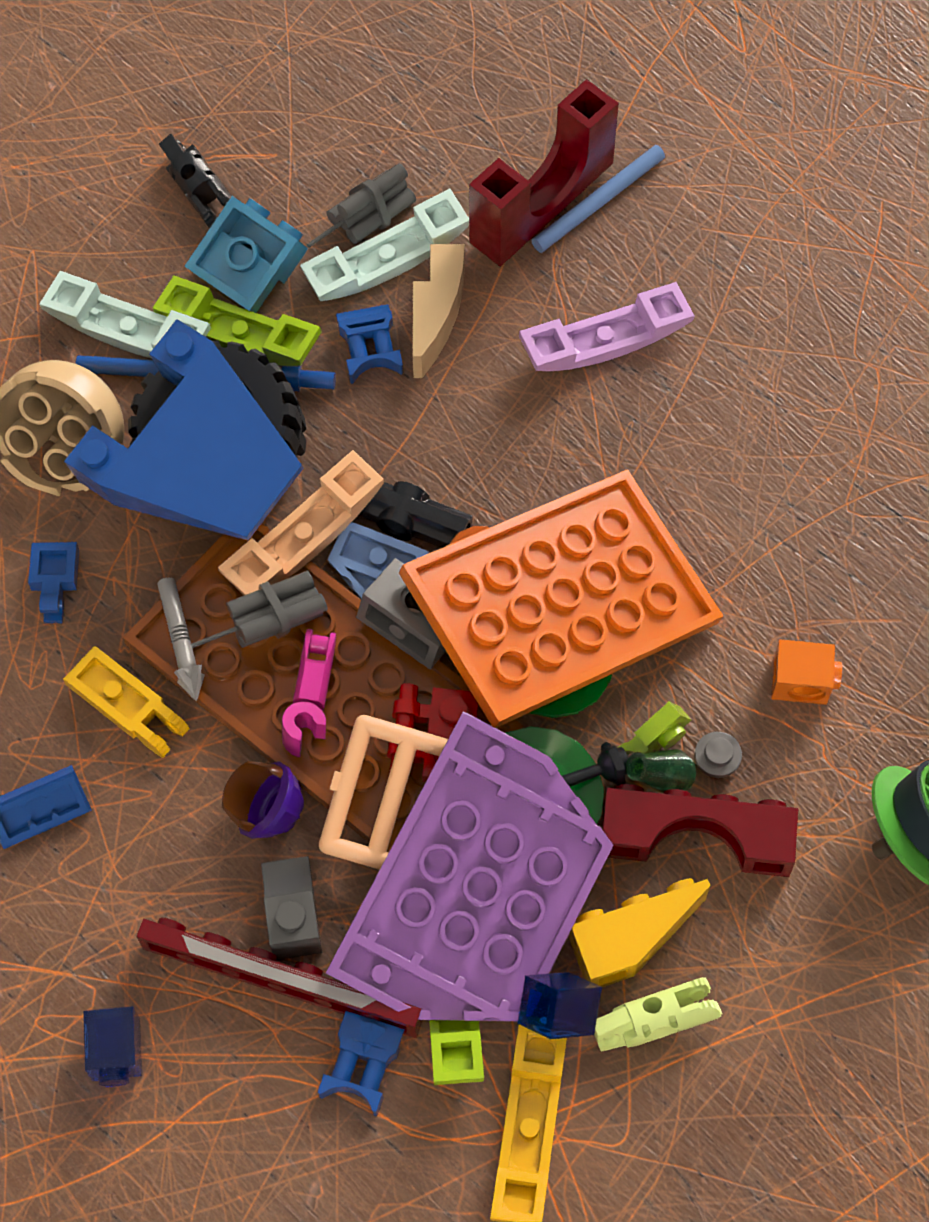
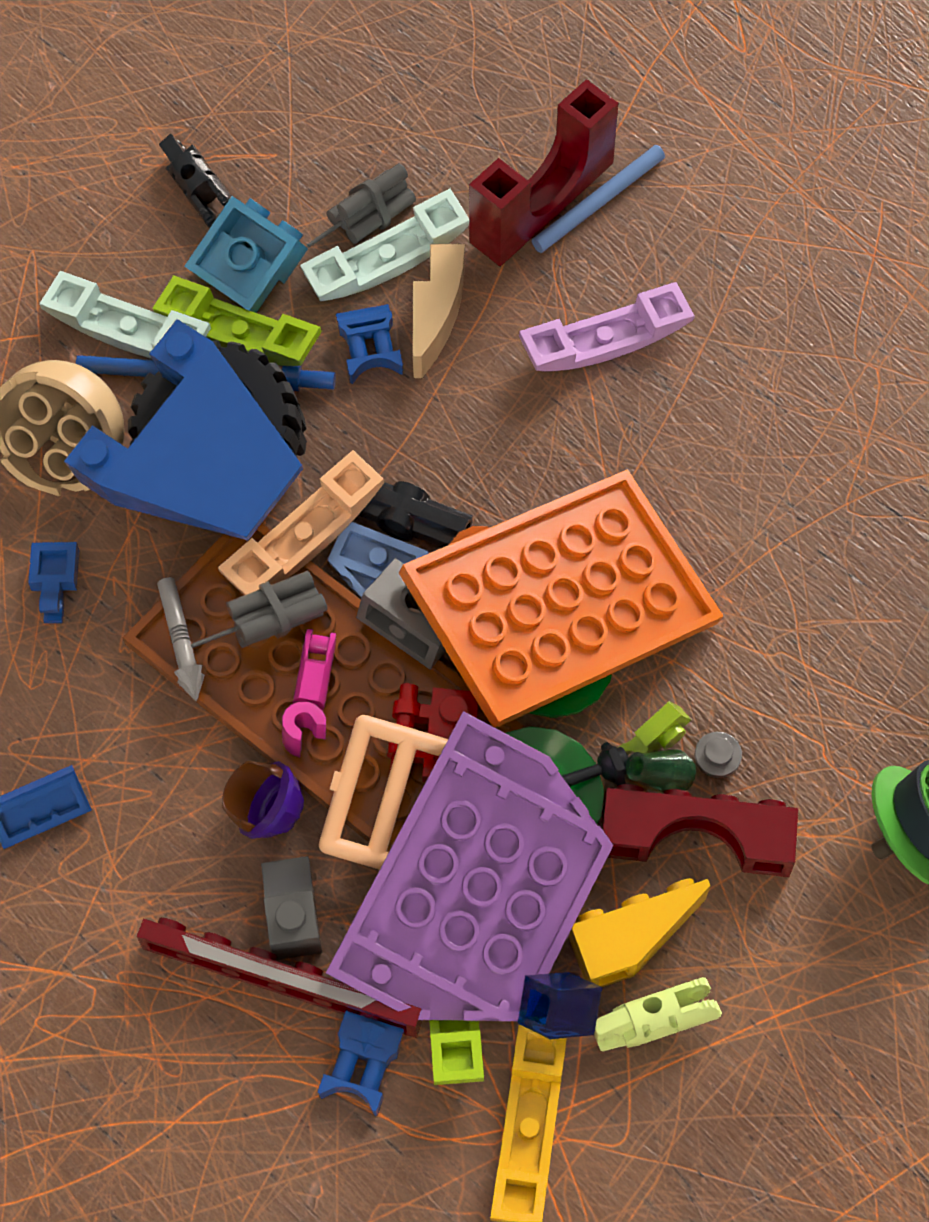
yellow hinge [63,646,189,758] -> none
clear blue brick [83,1006,142,1087] -> none
orange brick [771,639,842,705] -> none

